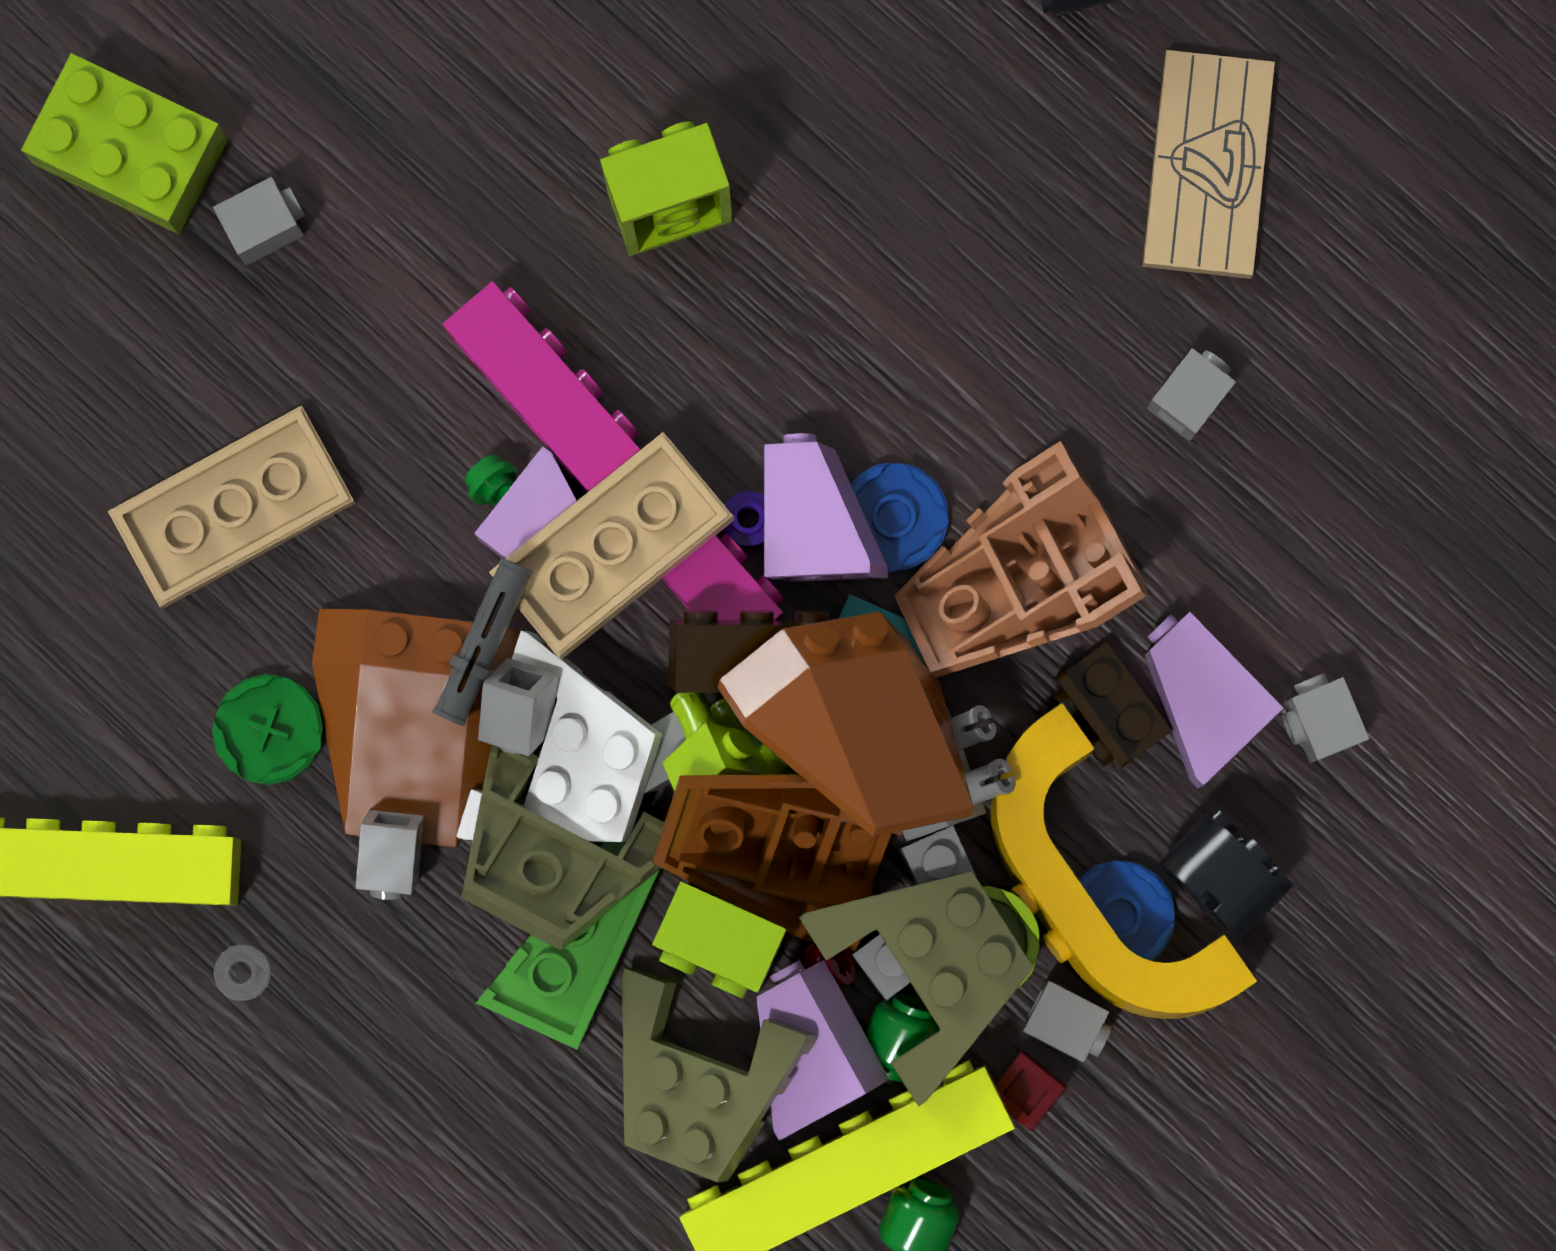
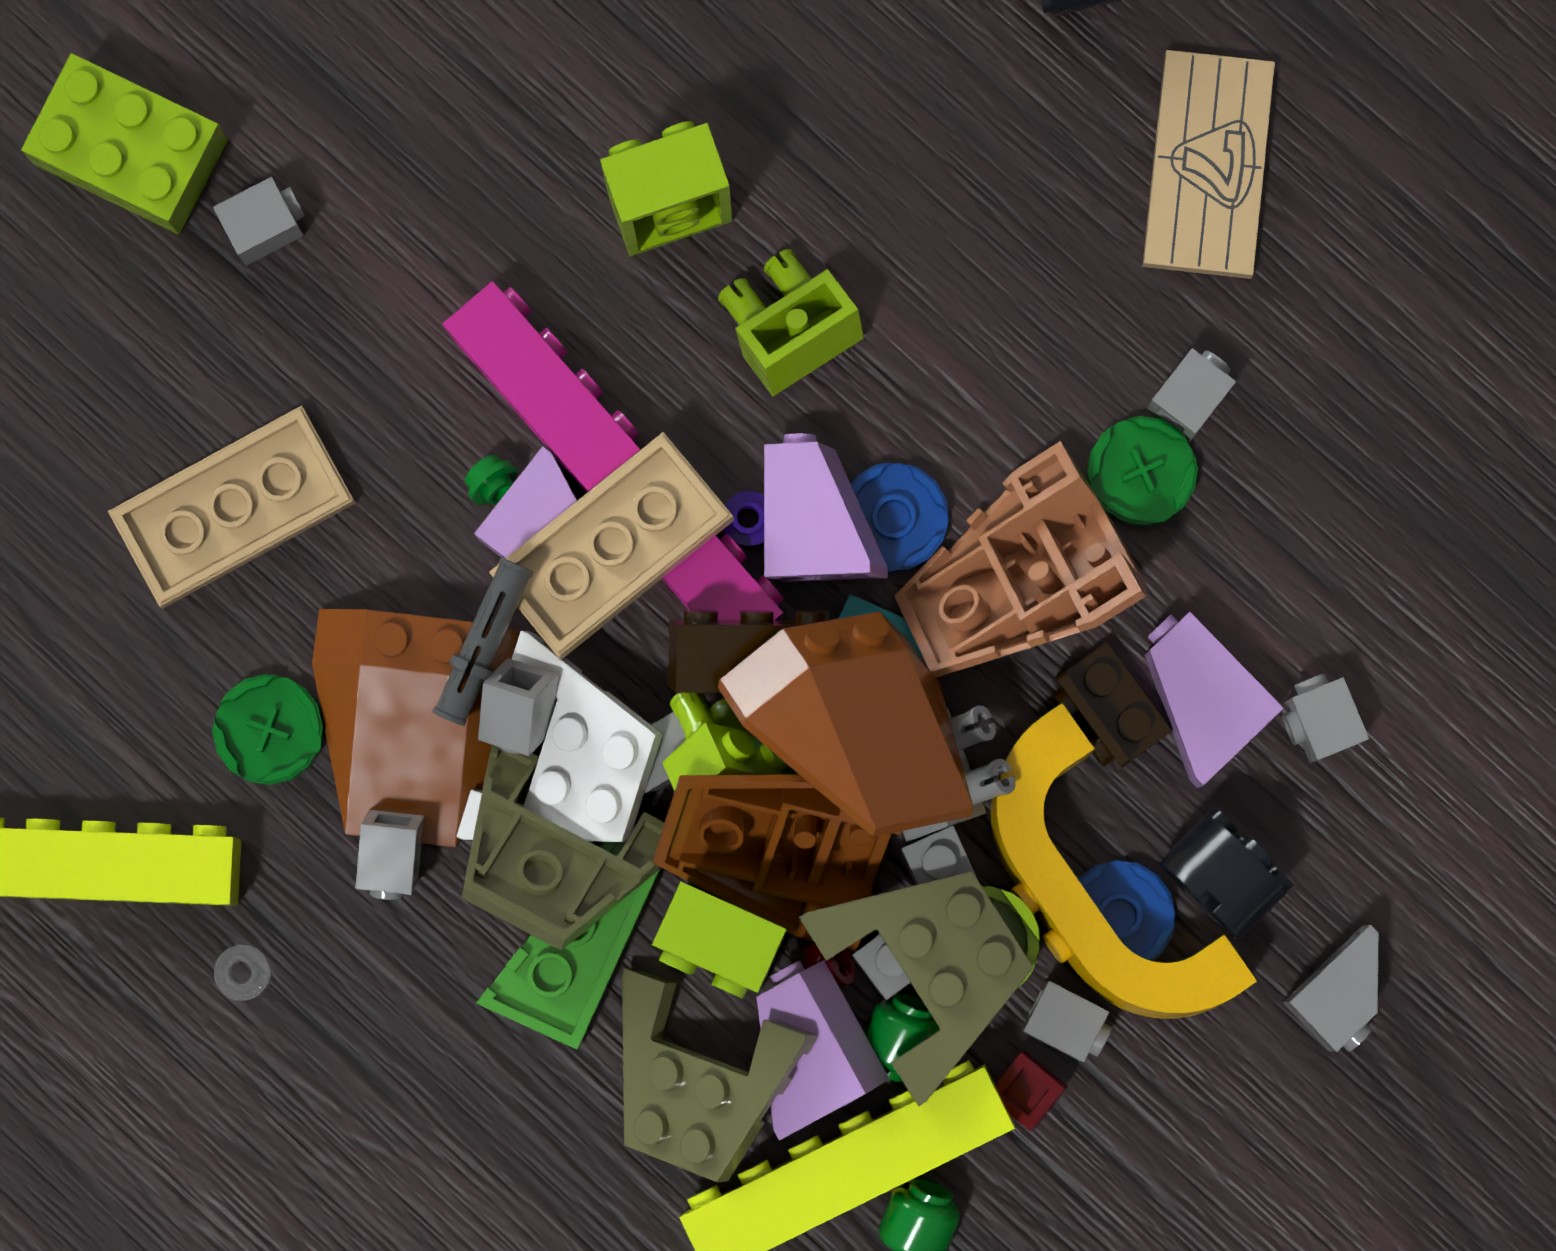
none -> lime brick [718,249,864,397]
none -> green tile [1086,416,1198,527]
none -> light grey slope [1283,925,1379,1052]

